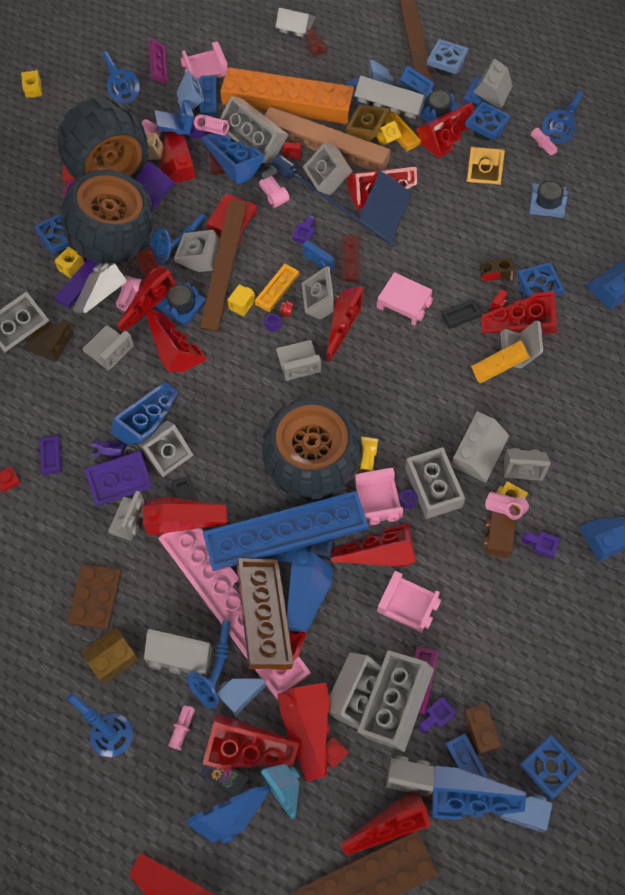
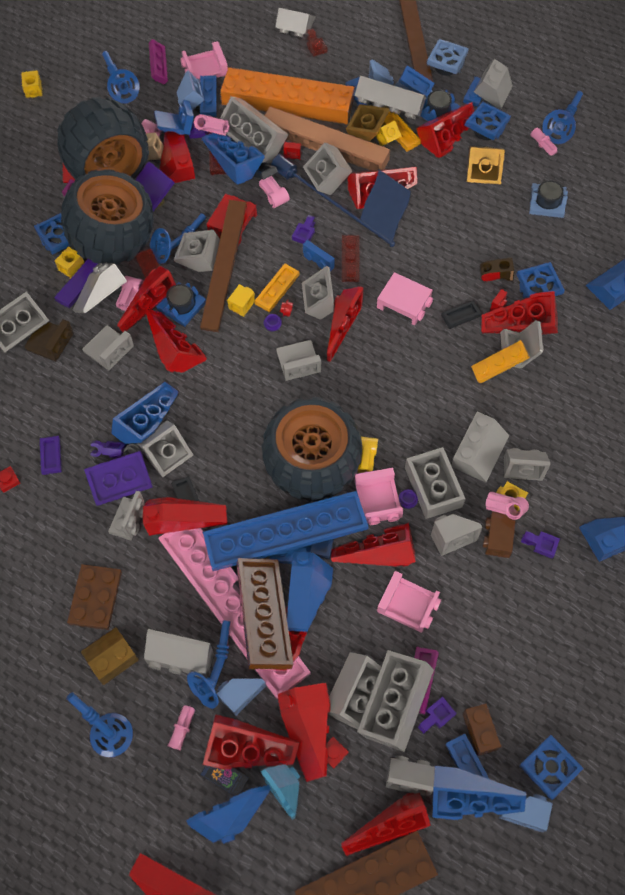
none -> light grey slope [431,514,482,556]

